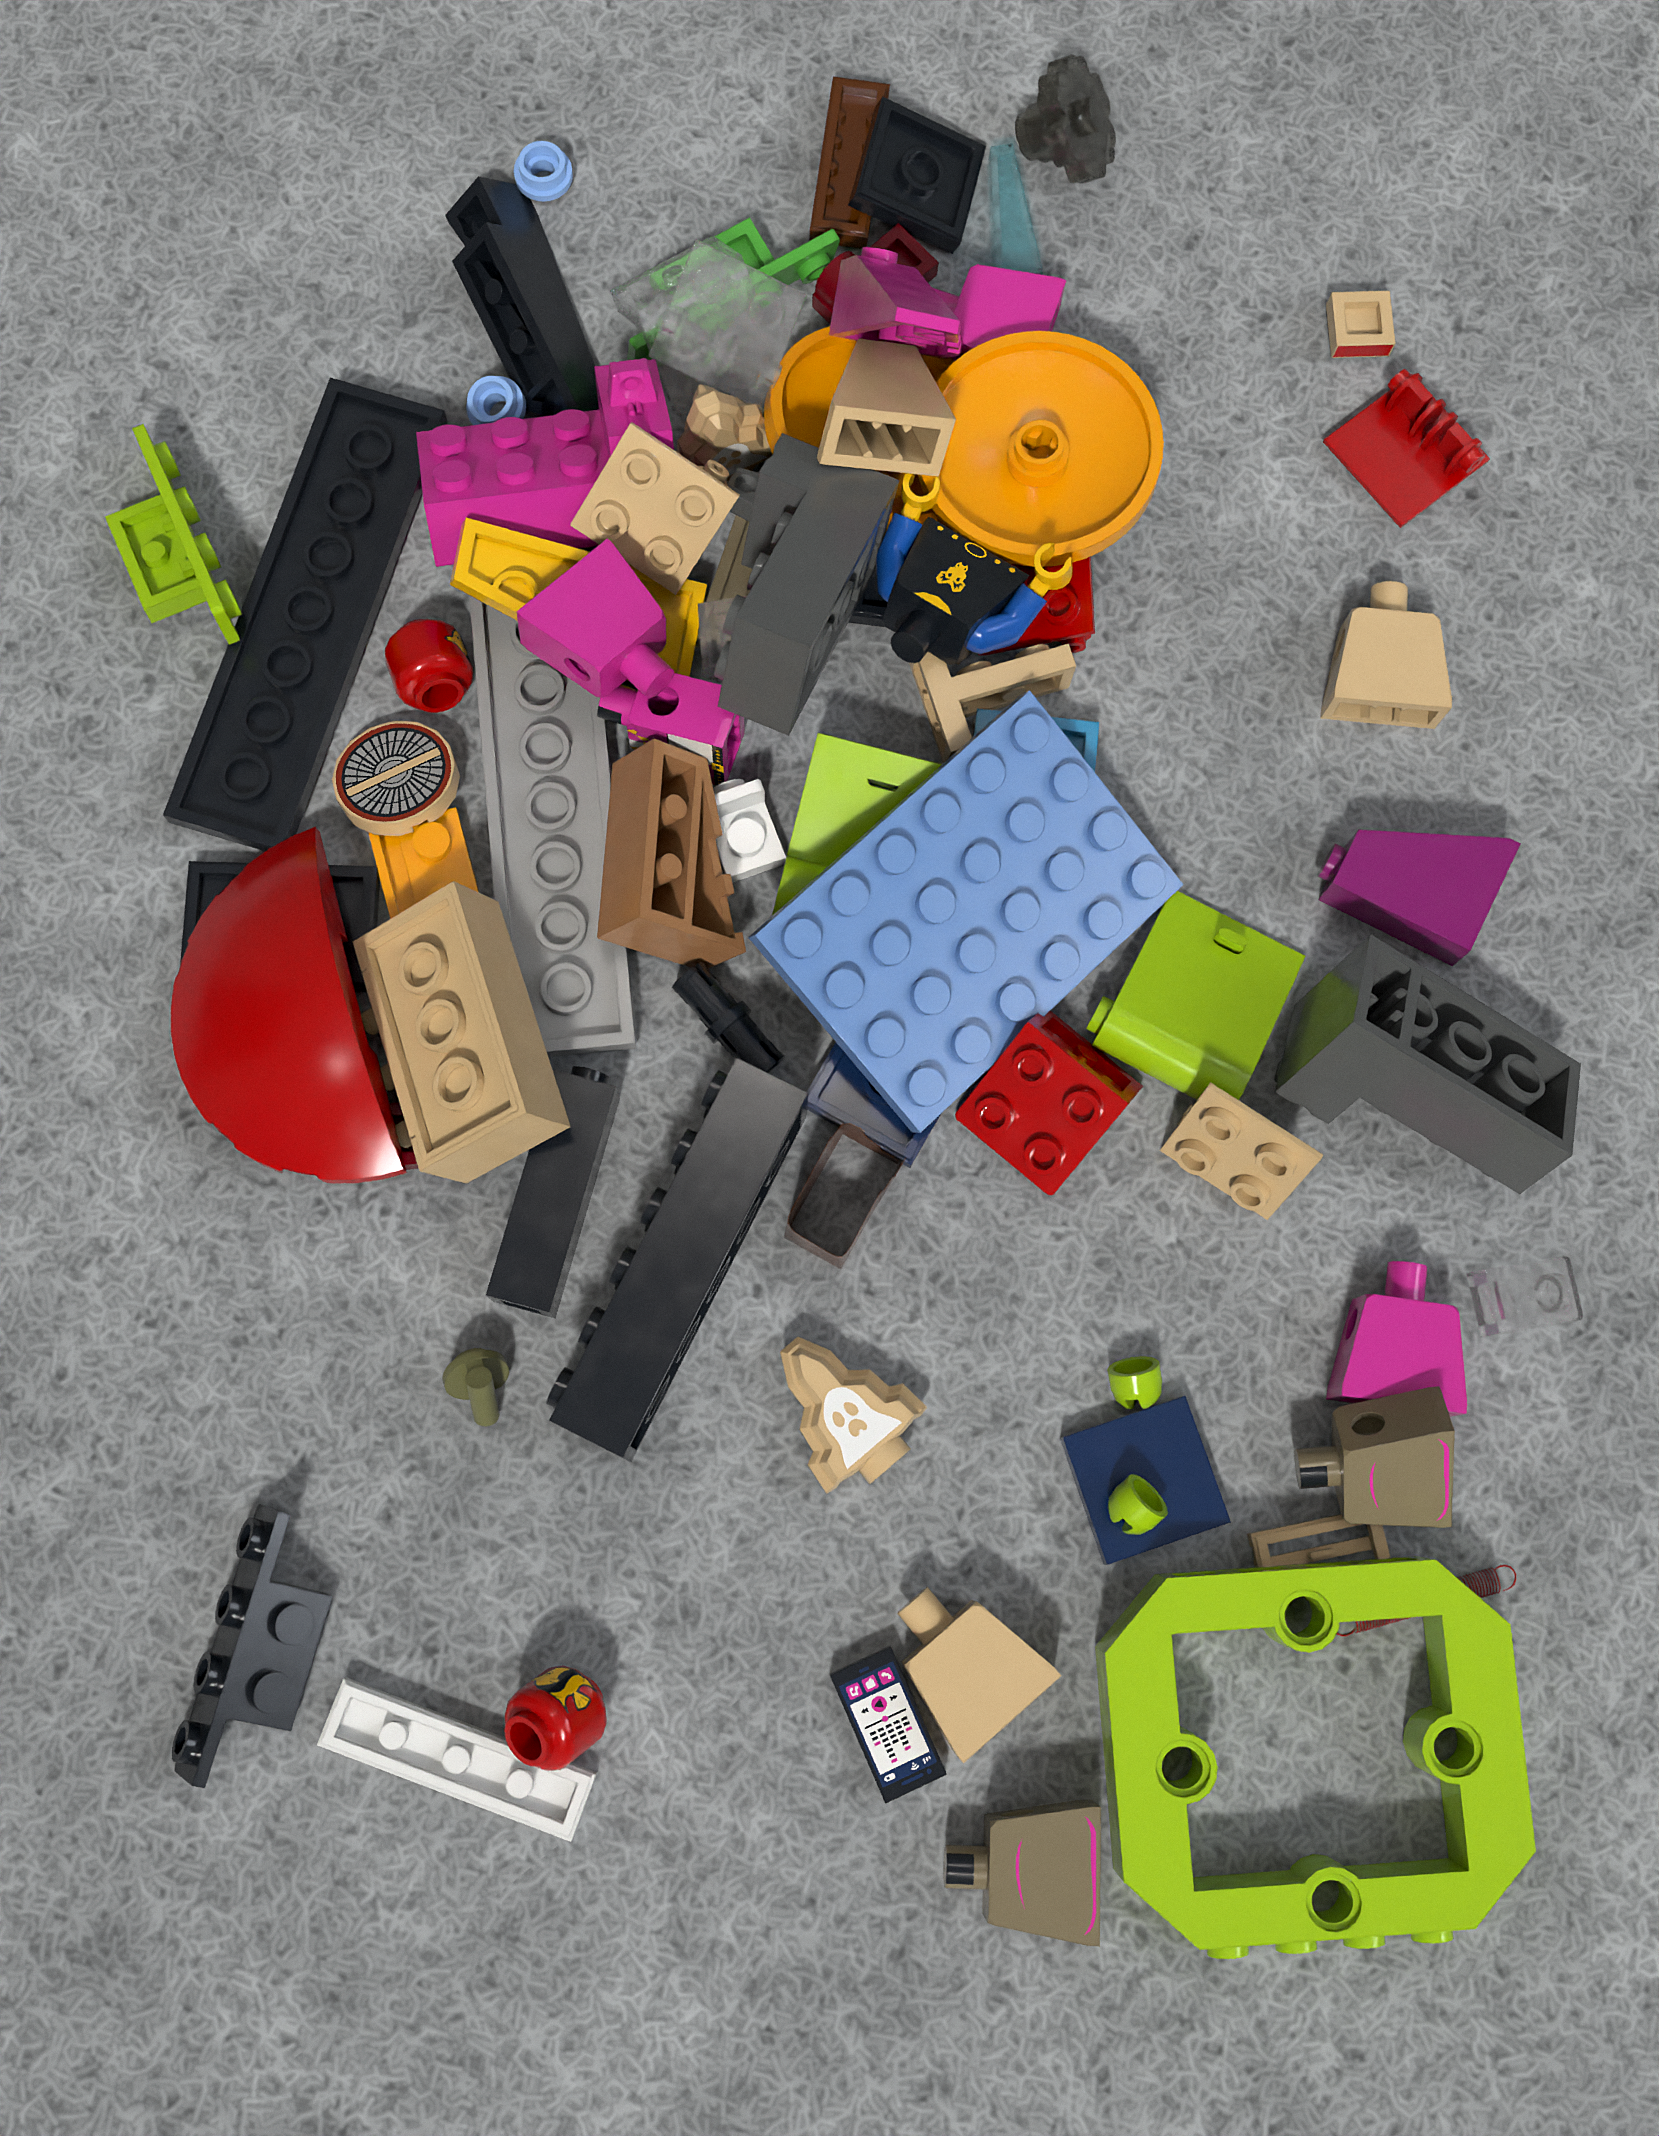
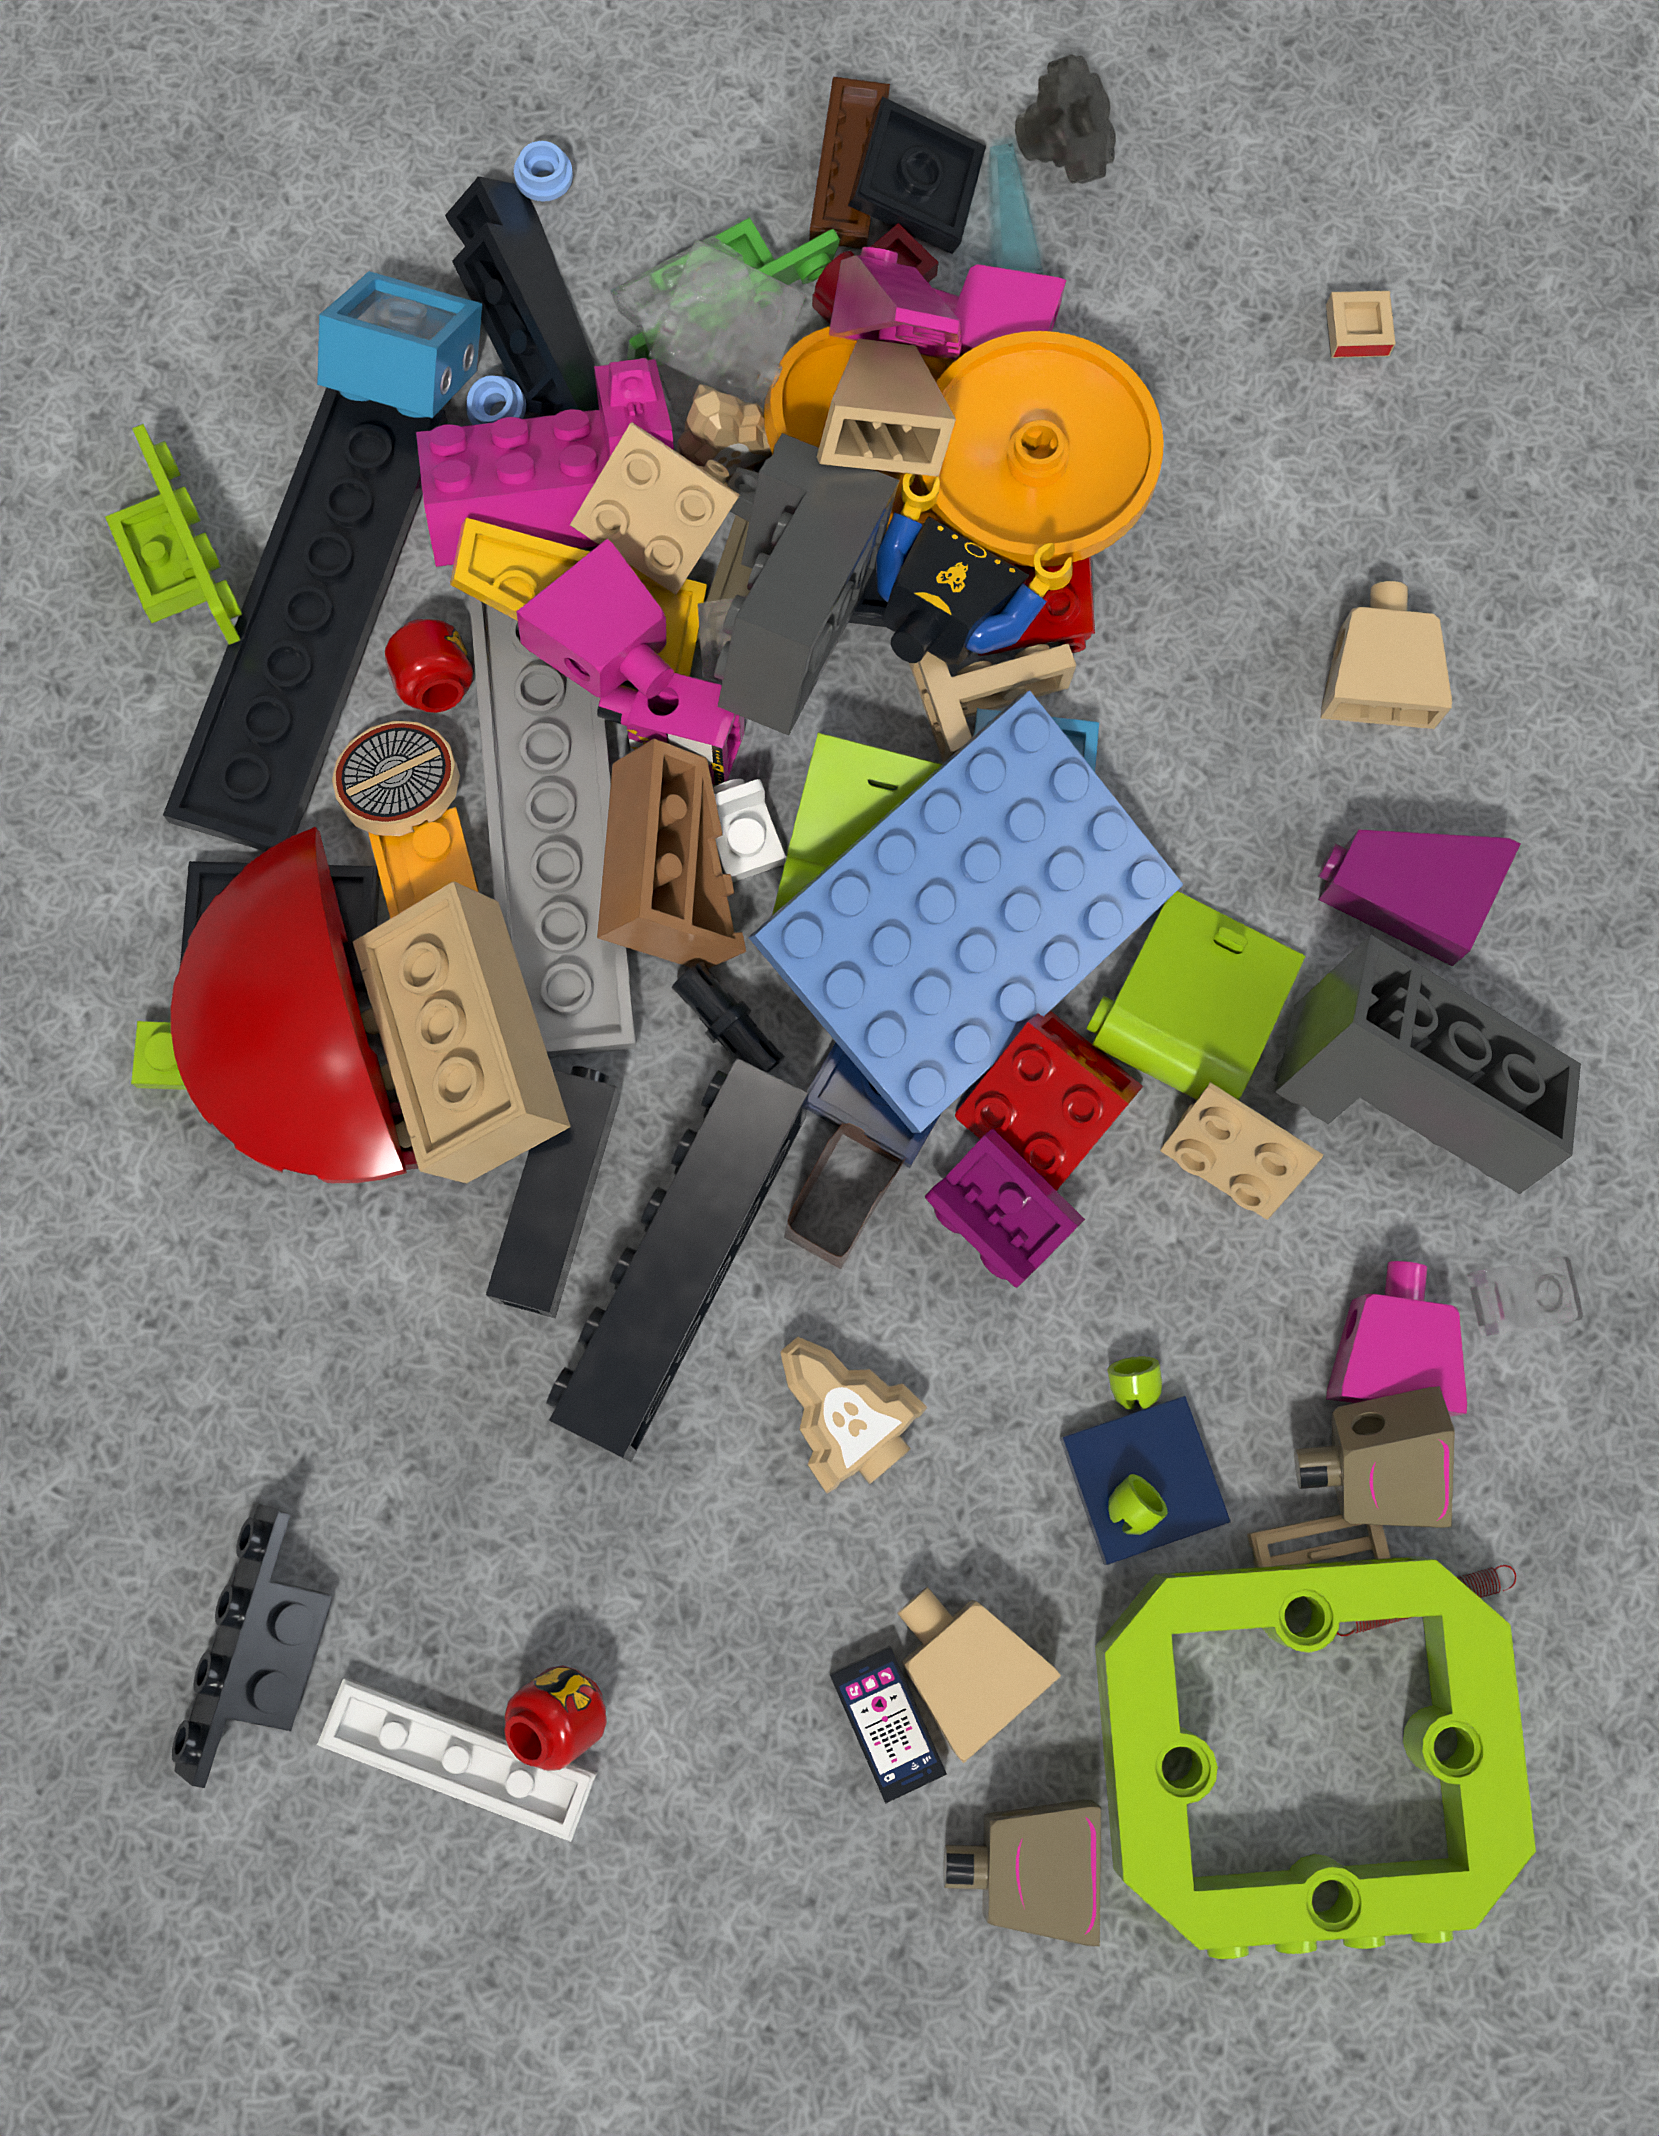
olive plate [442,1348,509,1426] -> none
red hinge [1323,369,1490,528] -> none
none -> lime plate [131,1021,186,1090]
none -> dark azure piece [317,271,482,418]
none -> magenta bracket [925,1129,1085,1288]

